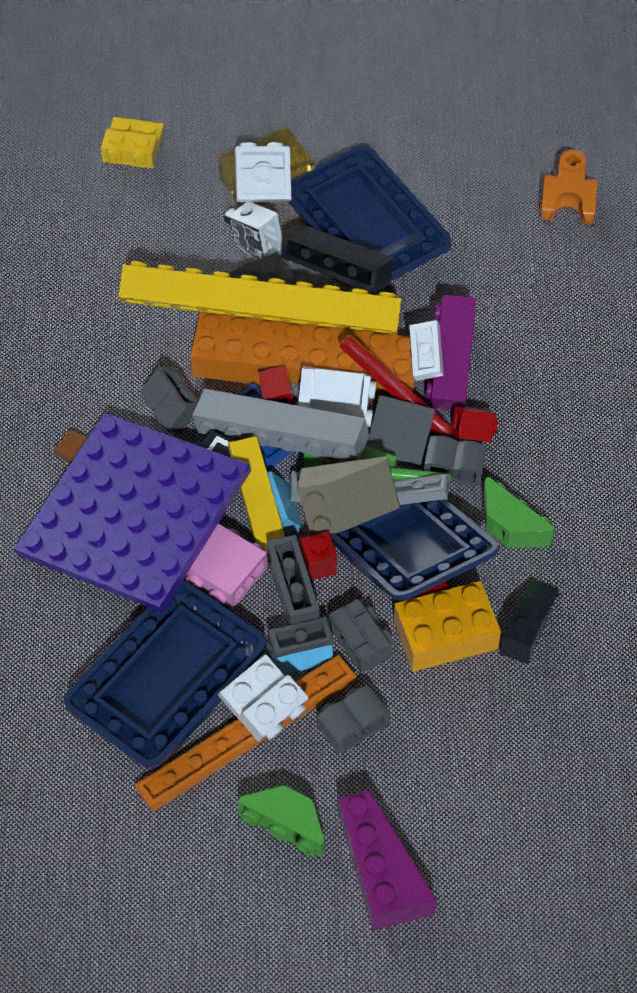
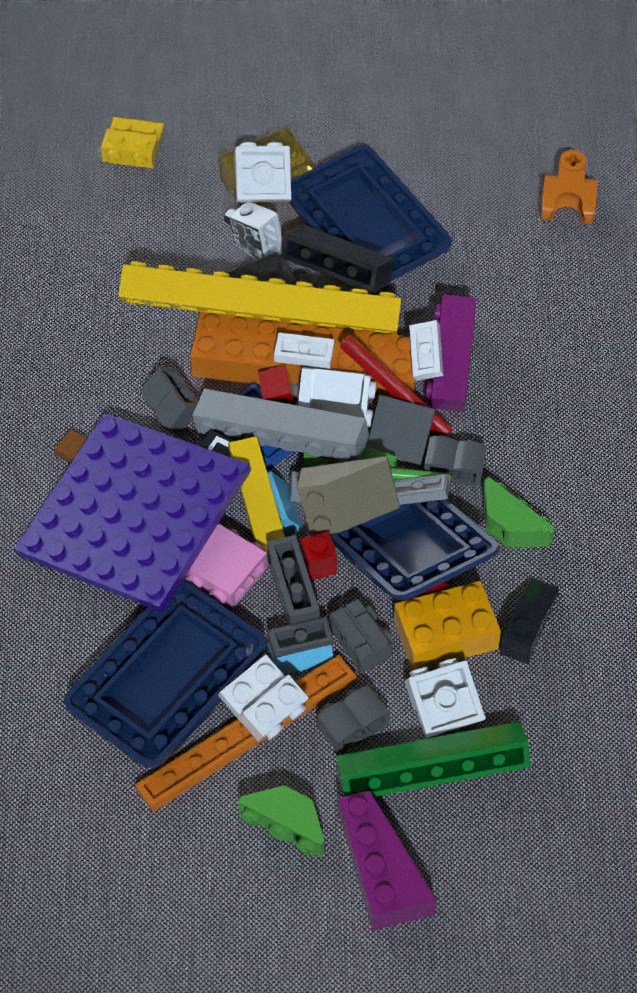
red brick [451,406,498,442] -> none
none -> white plate [274,333,335,369]
none -> green brick [335,722,531,797]
none -> white plate [404,658,486,739]

